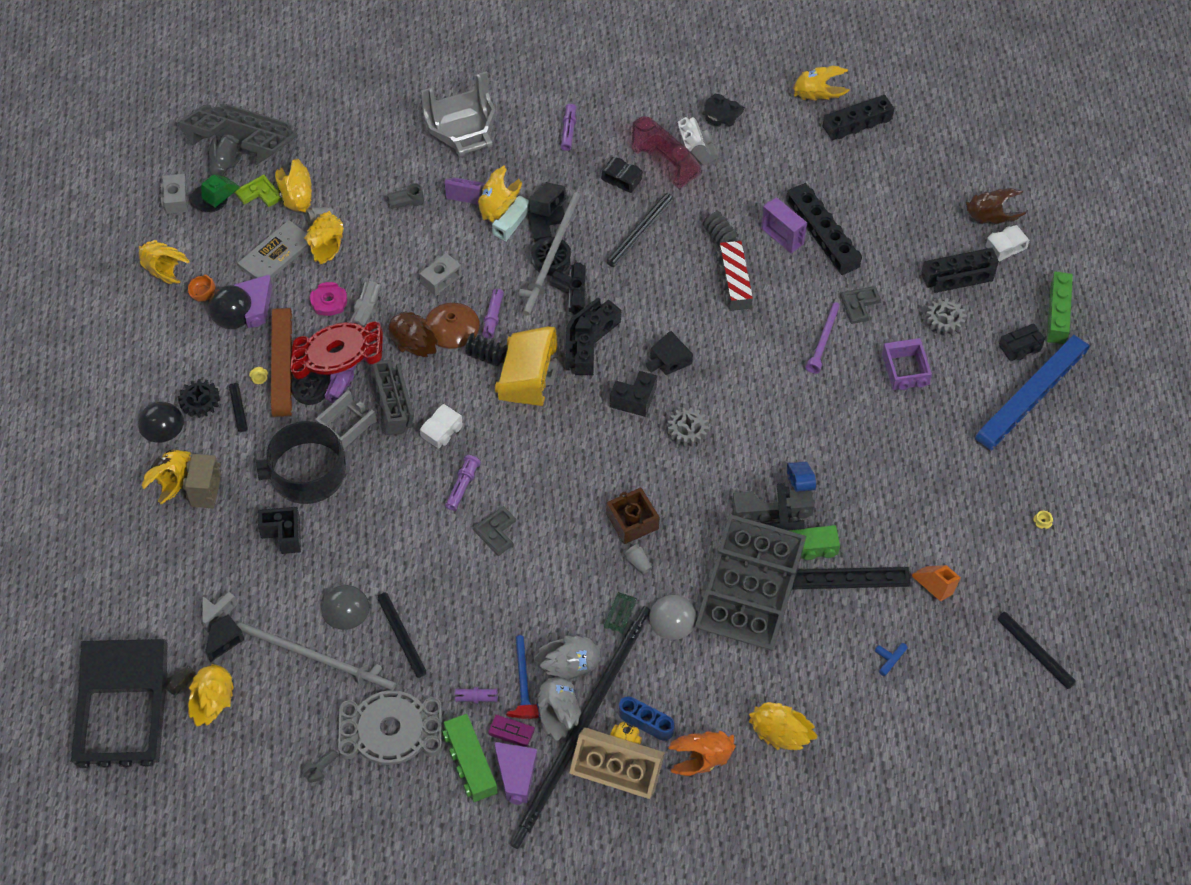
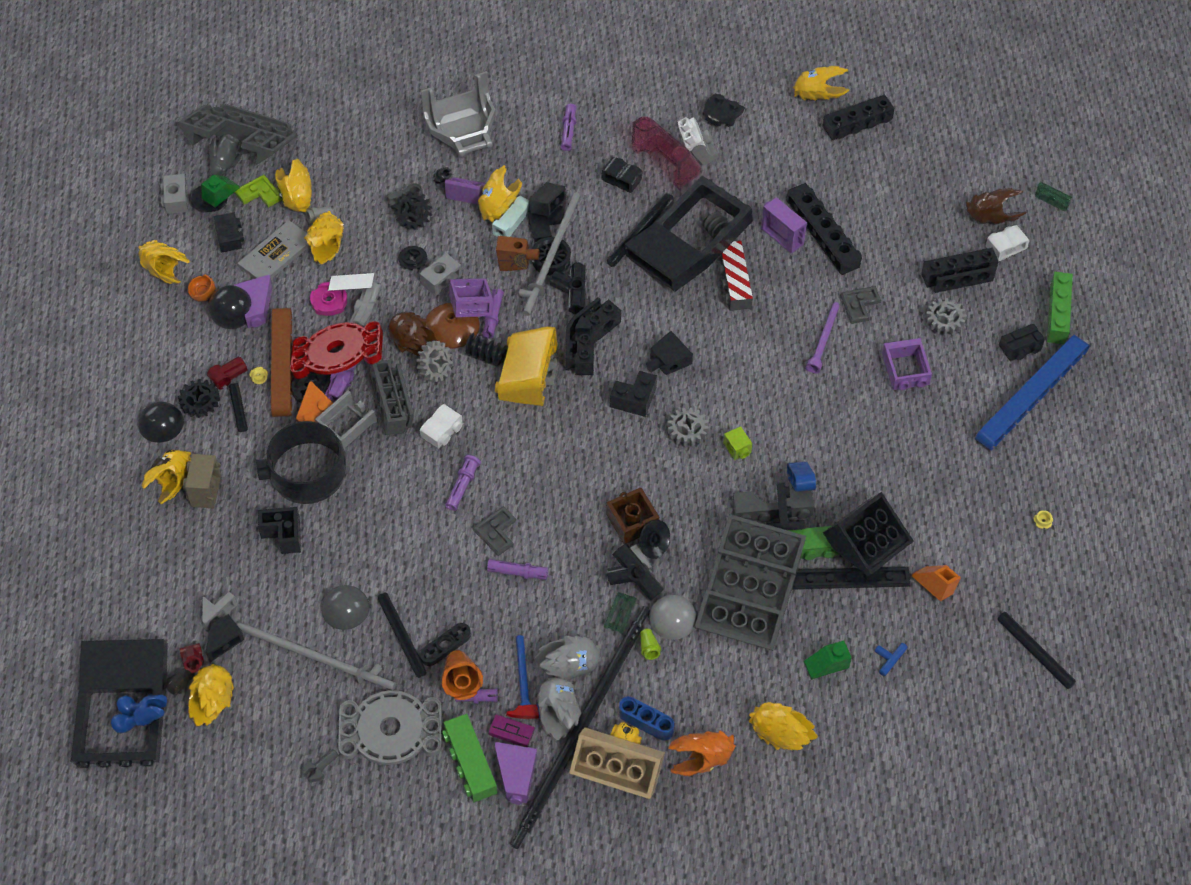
none -> blue piece [111,695,167,734]
none -> dark red piece [179,643,204,673]
none -> dark red piece [207,356,248,390]
none -> black brick [213,212,245,253]
none -> orange wing [296,381,333,422]
none -> white sticker [328,273,374,291]
none -> black gear [394,191,433,230]
none -> black gear [398,246,427,271]
none -> light grey gear [417,341,453,382]
none -> black beam [420,623,471,666]
none -> black pin [433,167,452,183]
none -> orange cone [441,650,483,700]
none -> medium lavender window [449,278,493,317]
none -> medium lavender pin [487,559,548,580]
none -> dark orange torso [496,236,539,271]
none -> black piece [607,543,664,601]
none -> black window [625,176,753,292]
none -> black dish [639,519,670,559]
none -> lime cone [640,629,661,660]
none -> lime brick [723,426,752,460]
none -> green slope [804,640,852,680]
none -> black slope [823,492,914,576]
none -> clear green tile [1035,182,1072,212]

